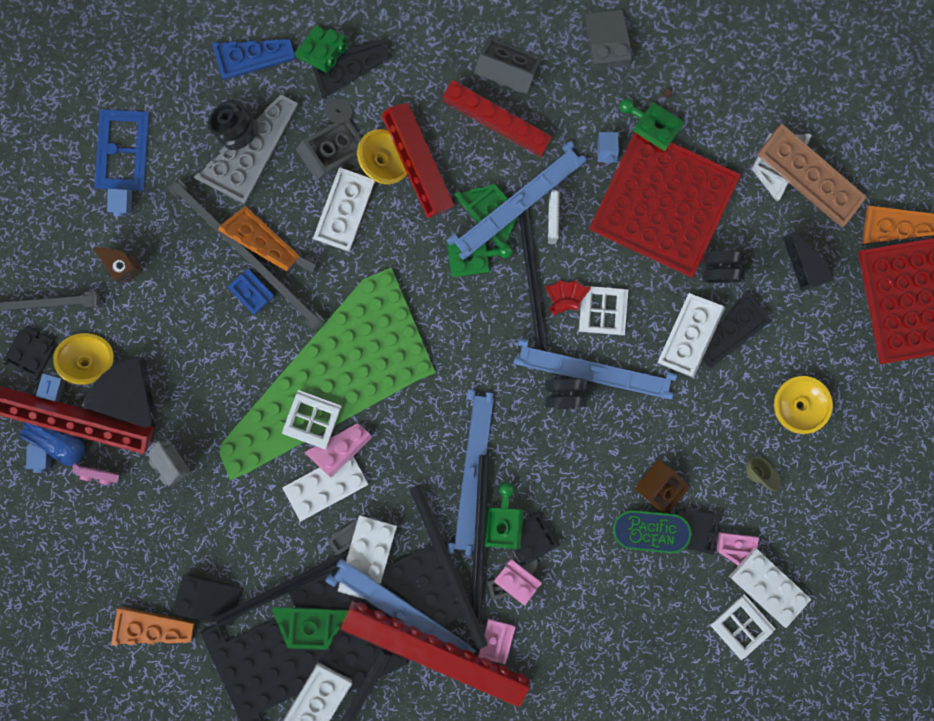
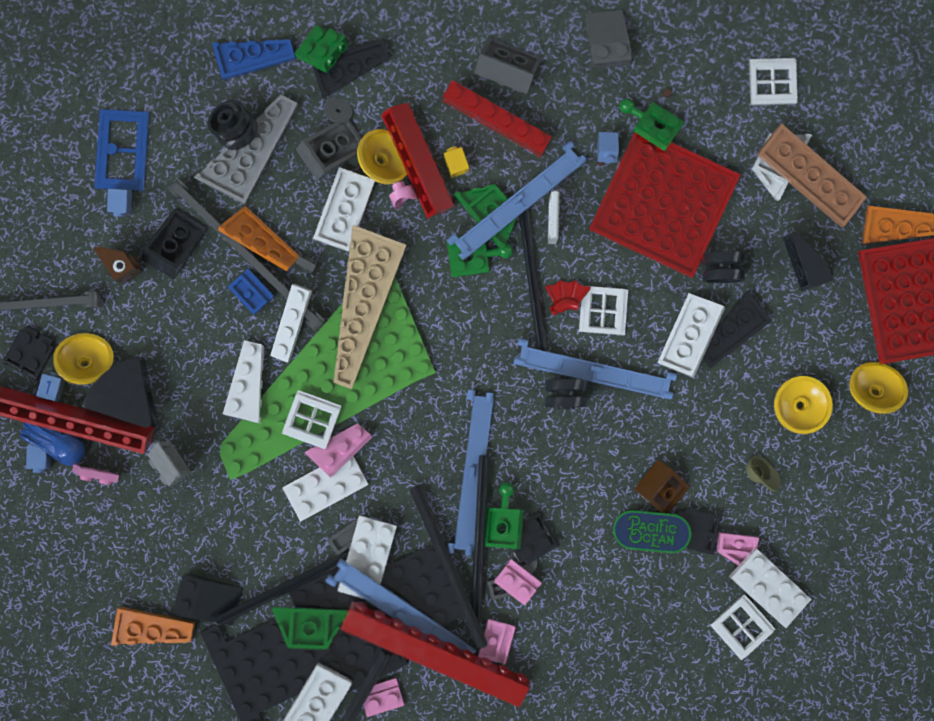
none -> black slope [141,209,207,279]
none -> white wing [223,340,264,424]
none -> white plate [270,284,312,363]
none -> tan wing [334,225,407,389]
none -> bright pink plate [363,678,404,717]
none -> bright pink piece [389,181,418,209]
none -> yellow brick [444,146,469,178]
none -> white piece [749,58,797,105]
none -> yellow dish [849,362,908,414]

